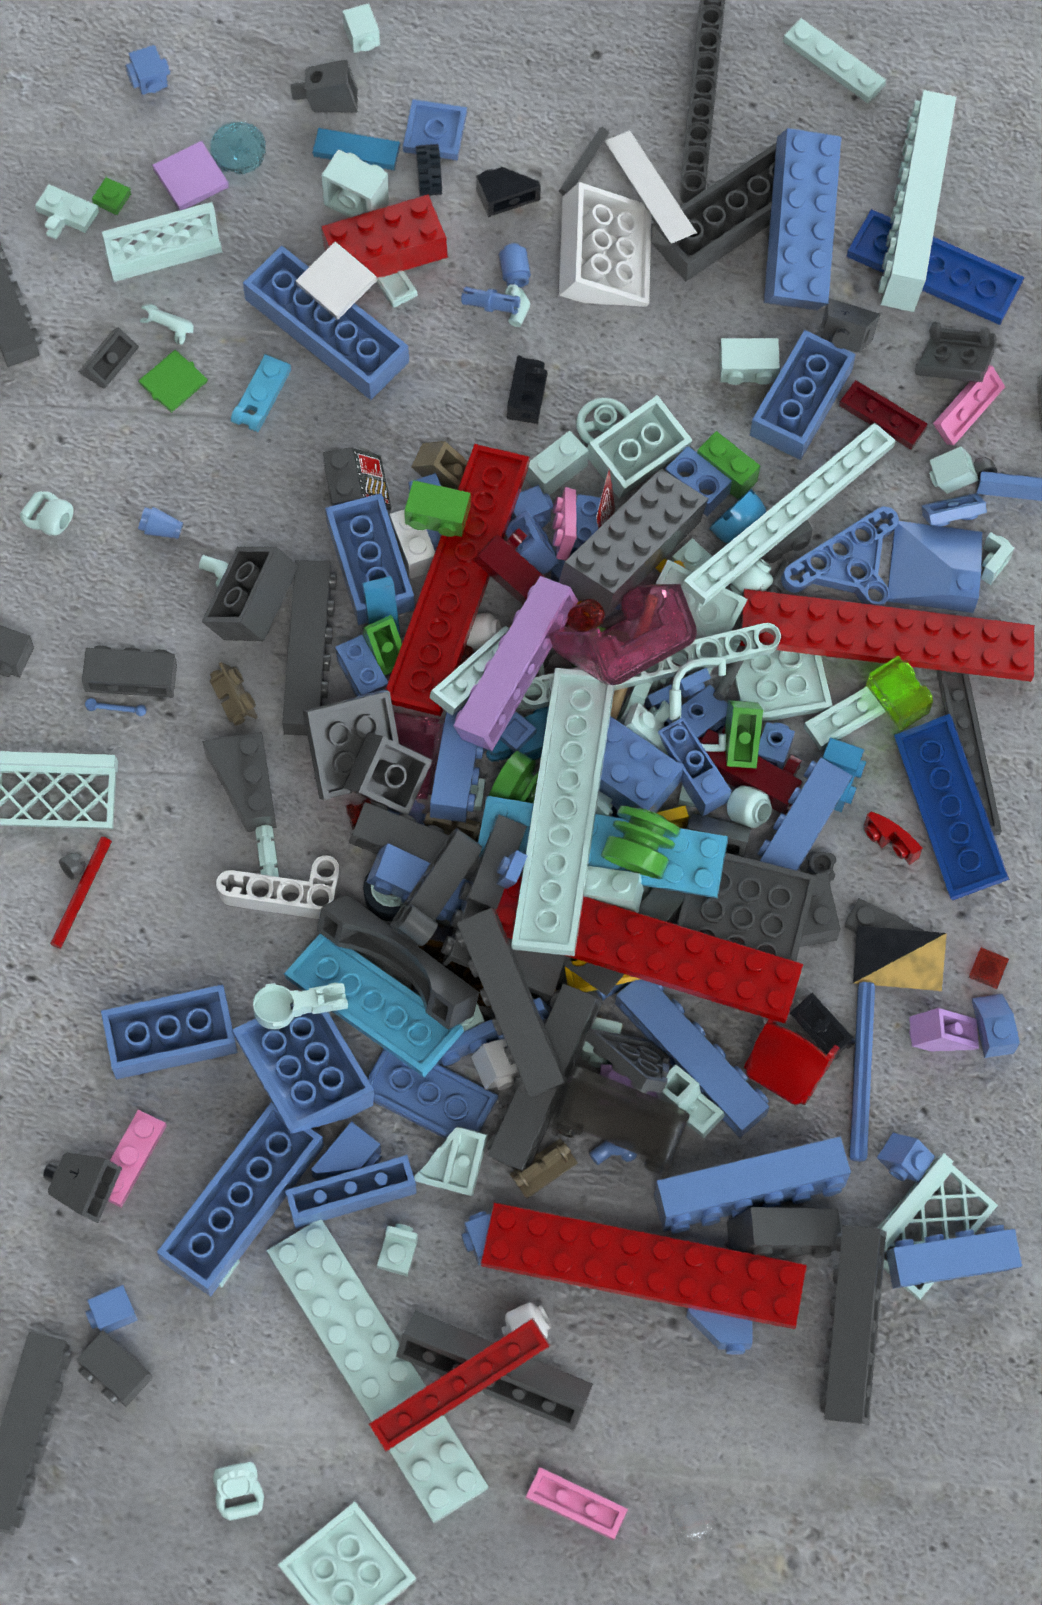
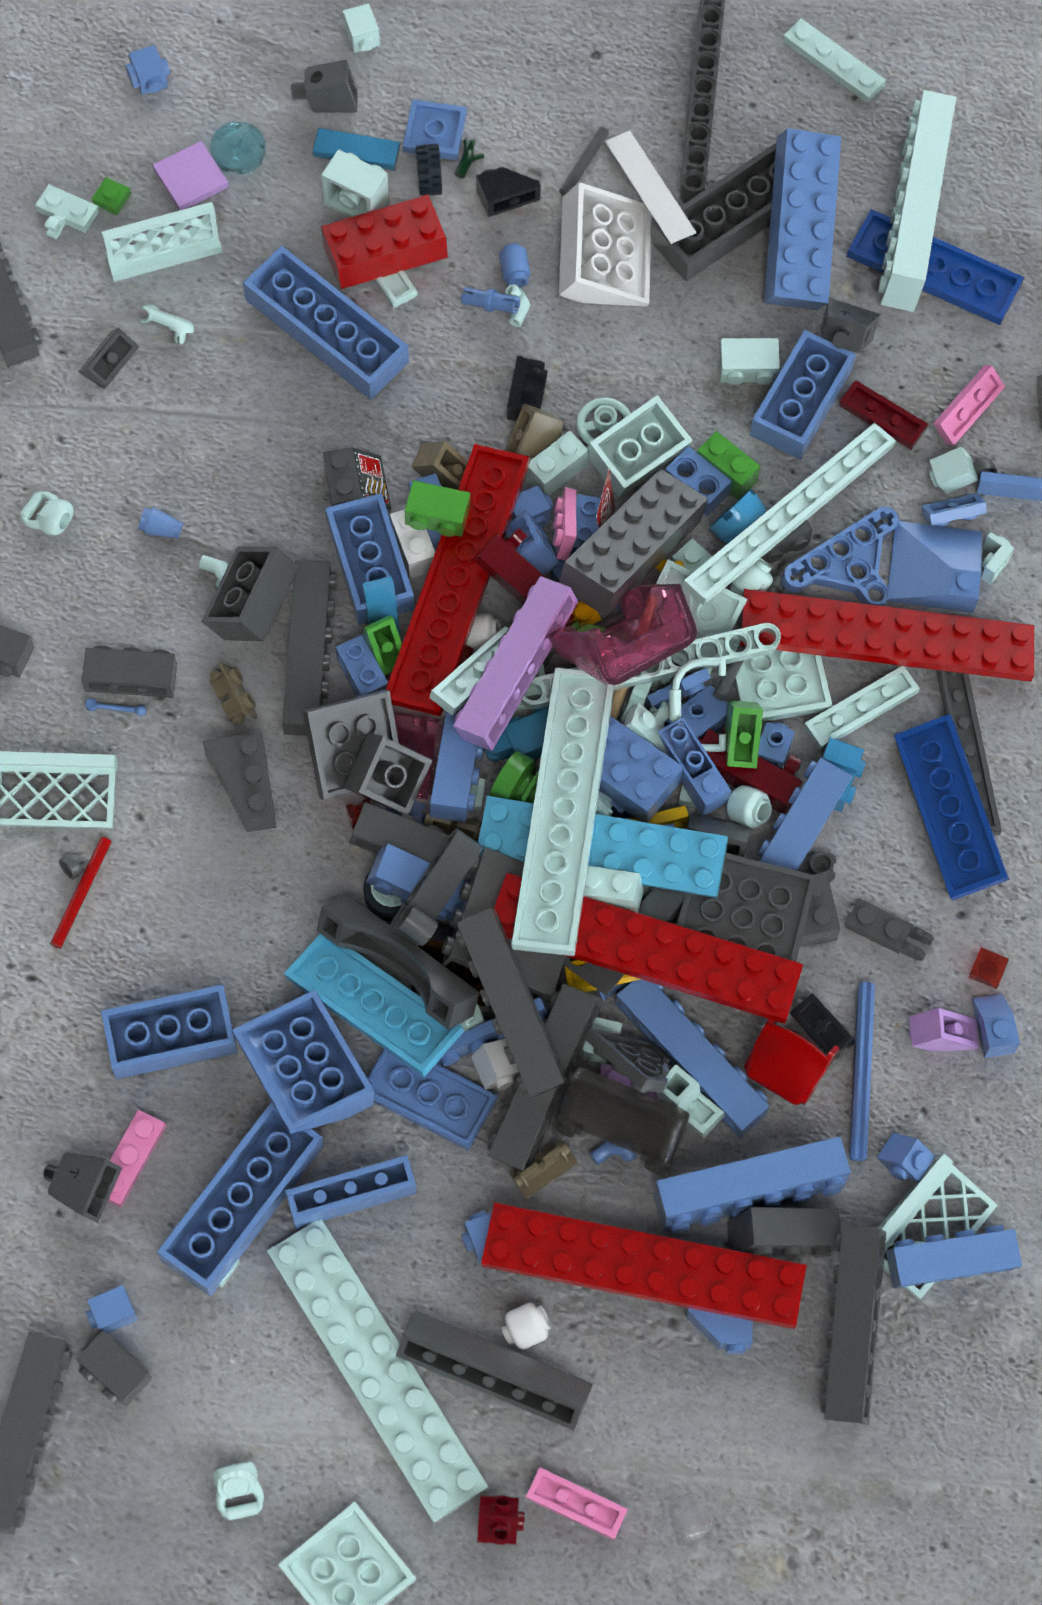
bright green piece [139,350,208,413] -> none
white beam [216,855,340,919] -> none
medium azure plate [231,355,291,432] -> none
light aqua piece [253,982,348,1029] -> none
light aqua axle [255,825,279,877] -> none
white tile [296,241,377,320] -> none
medium blue slope [311,1121,382,1181] -> none
red plate [369,1318,550,1452] -> none
light aqua bracket [377,1224,418,1277] -> none
light aqua wing [414,1126,488,1196] -> none
dark grey tile [466,815,527,909] -> none
medium blue plate [497,850,528,889] -> none
medium blue plate [499,711,537,752] -> none
clear red wheel [568,599,605,635] -> none
bright green wheel [601,806,681,879] -> none
sticker [853,926,947,991] -> none
red slope [864,811,923,865] -> none
clear neon green brick [866,656,933,731] -> none
dark grey piece [915,322,997,382] -> none
none -> dark green bar [454,139,484,179]
none -> dark red brick [477,1495,525,1545]
none -> dark tan slope [505,404,564,460]

